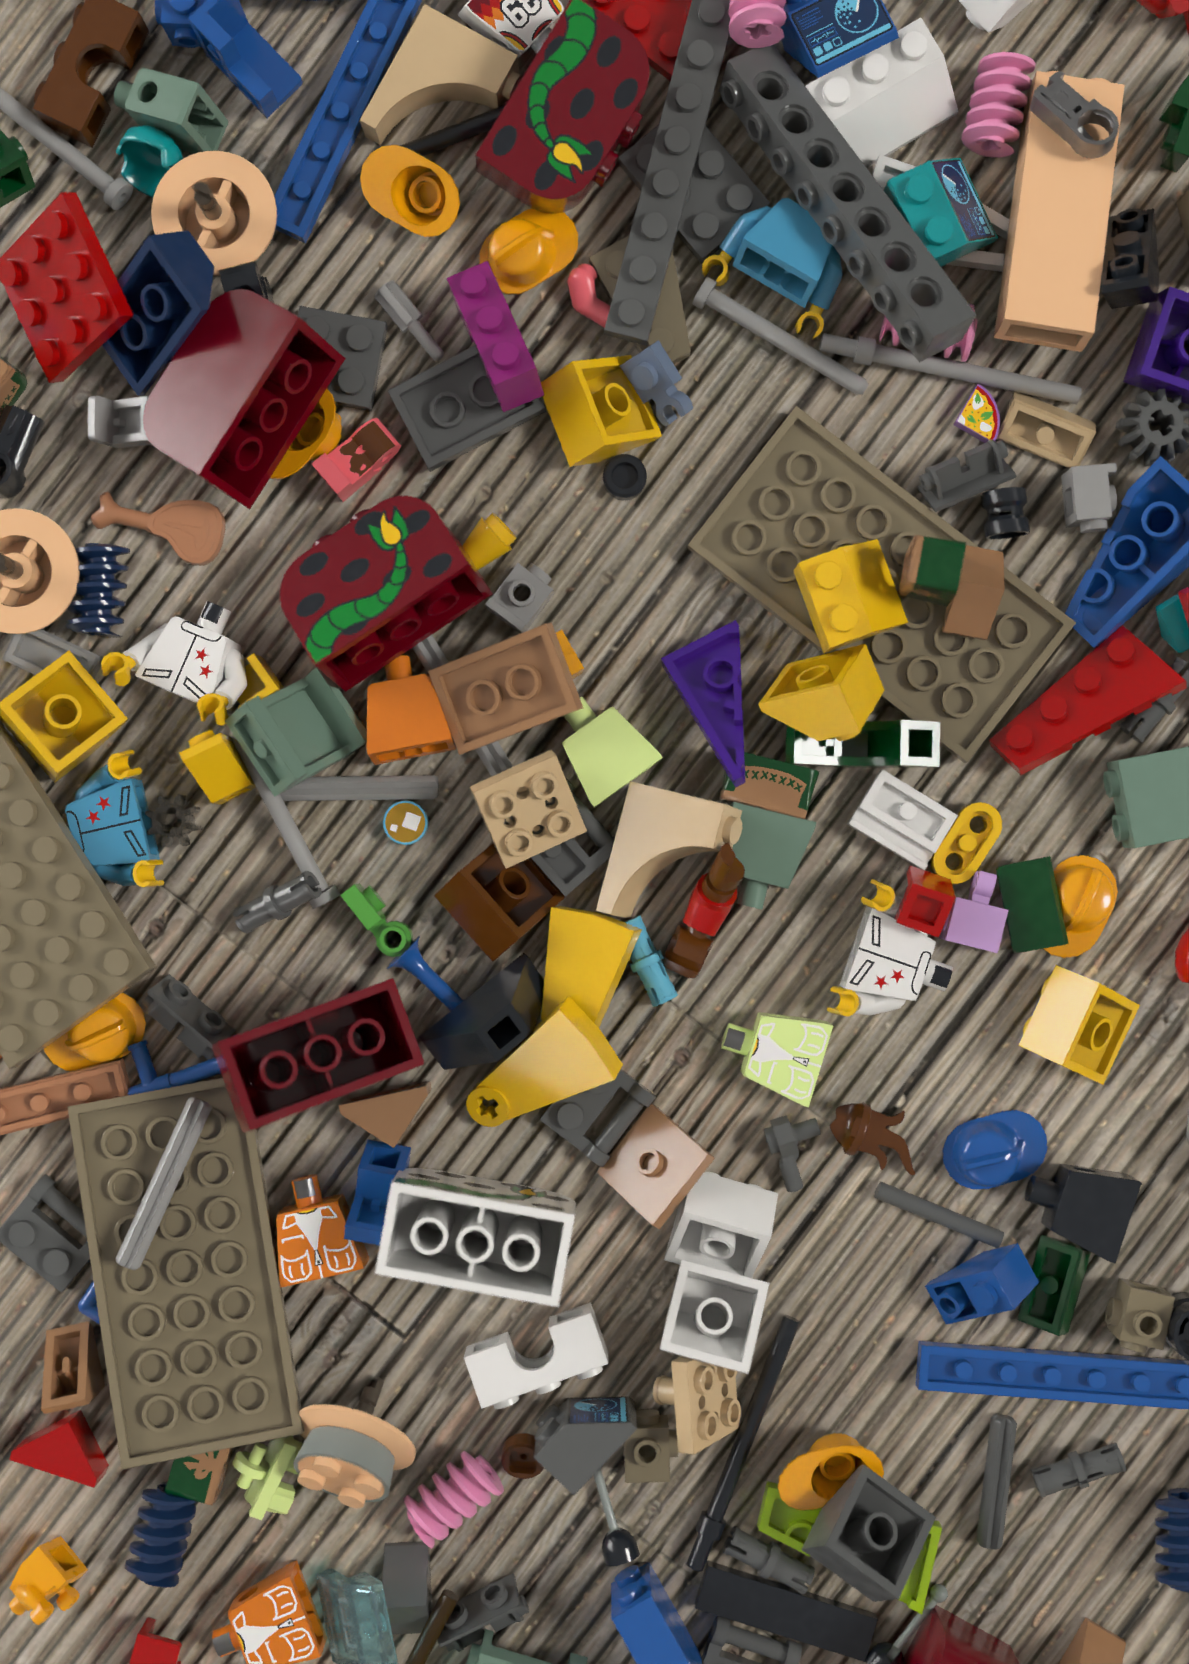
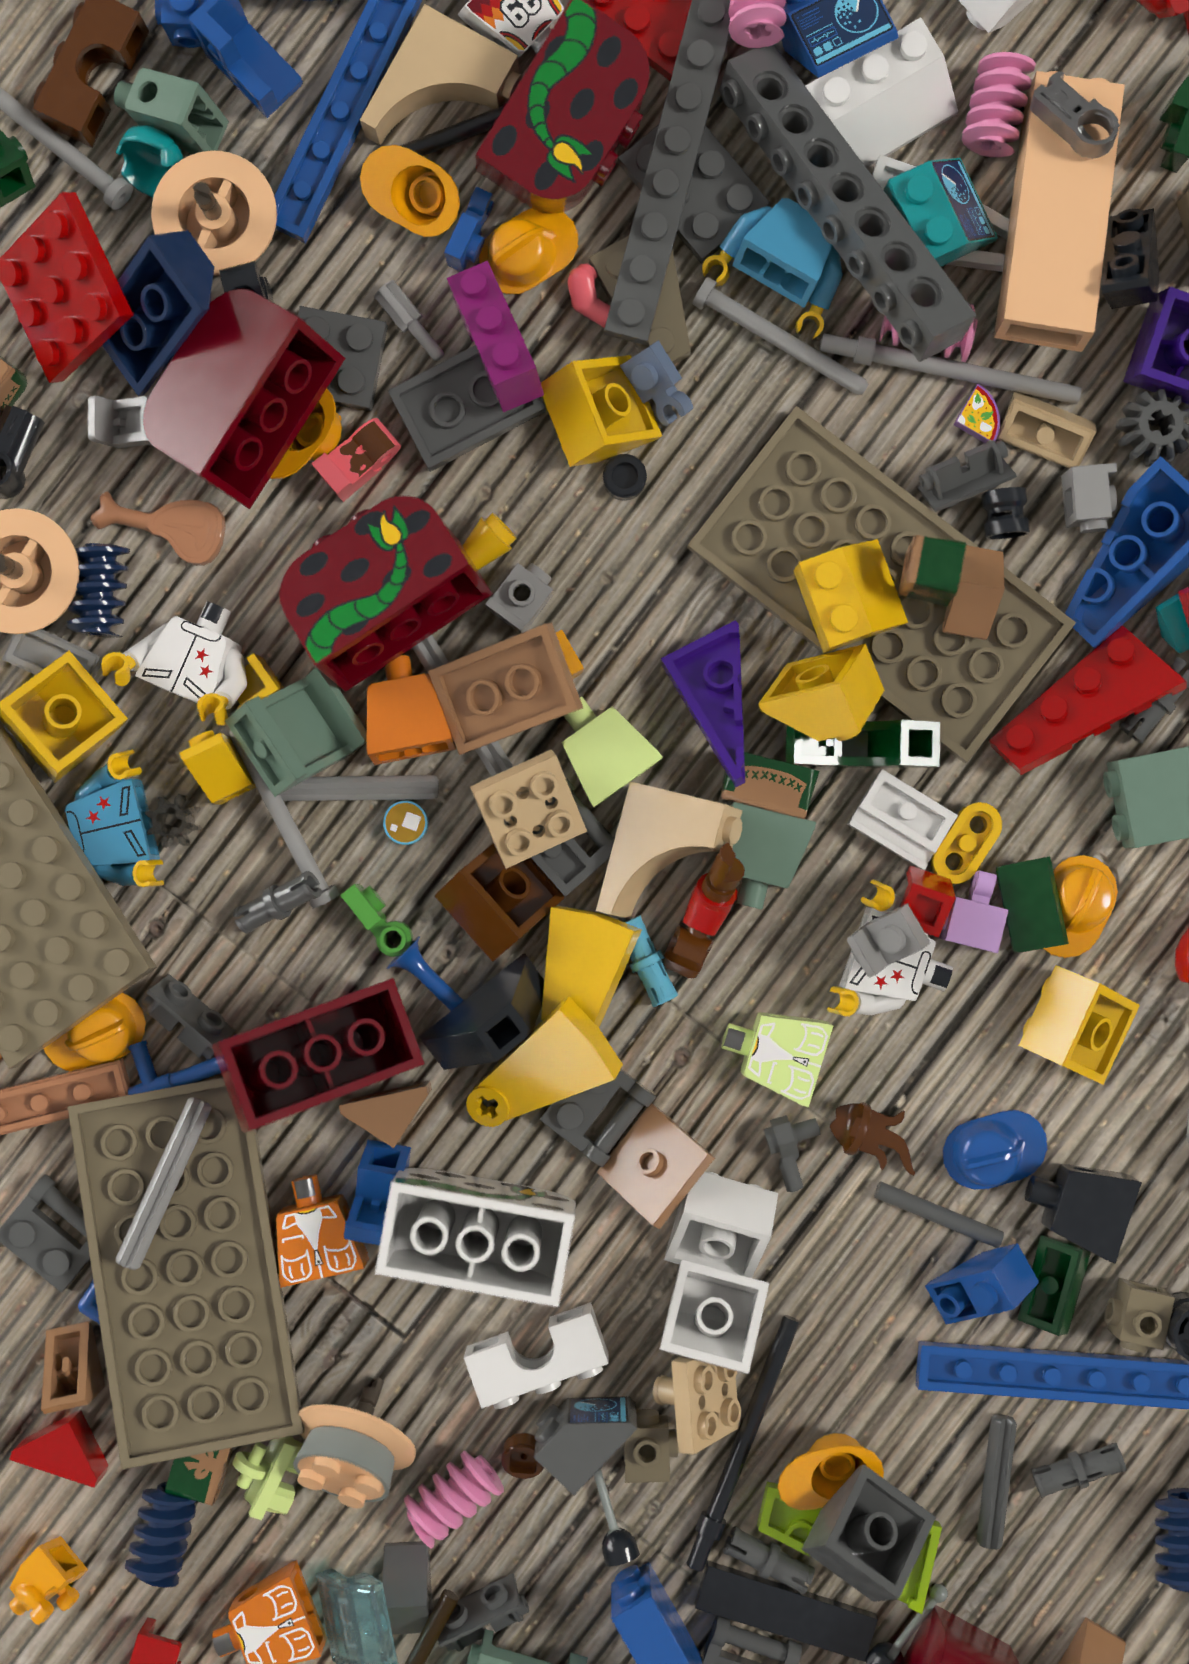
none -> blue plate [444,187,494,272]
none -> light grey bracket [847,903,930,977]

